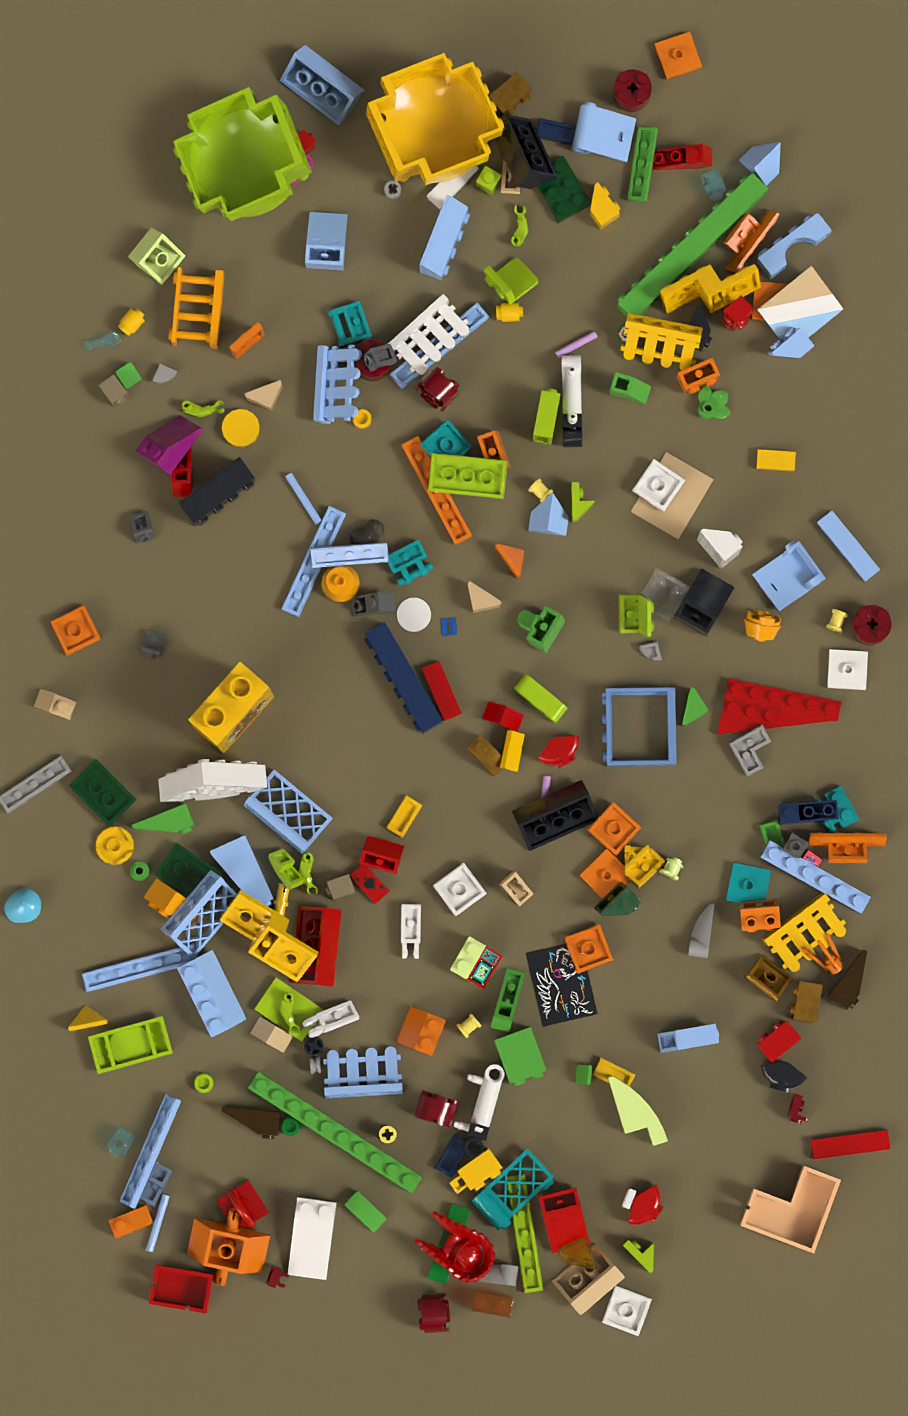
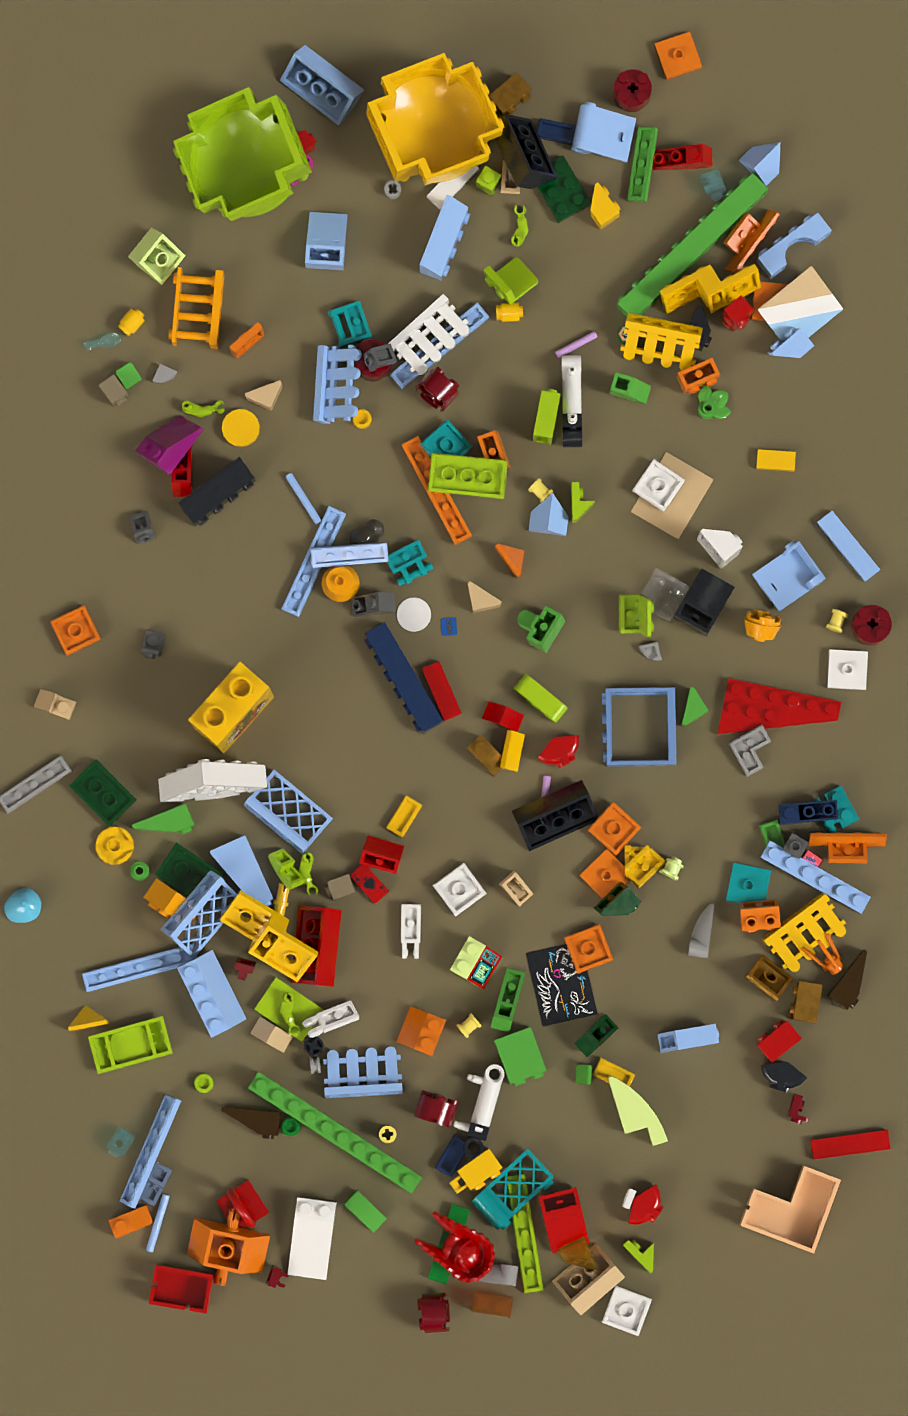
none -> dark red tile [234,957,256,981]
none -> dark green slope [574,1014,619,1057]

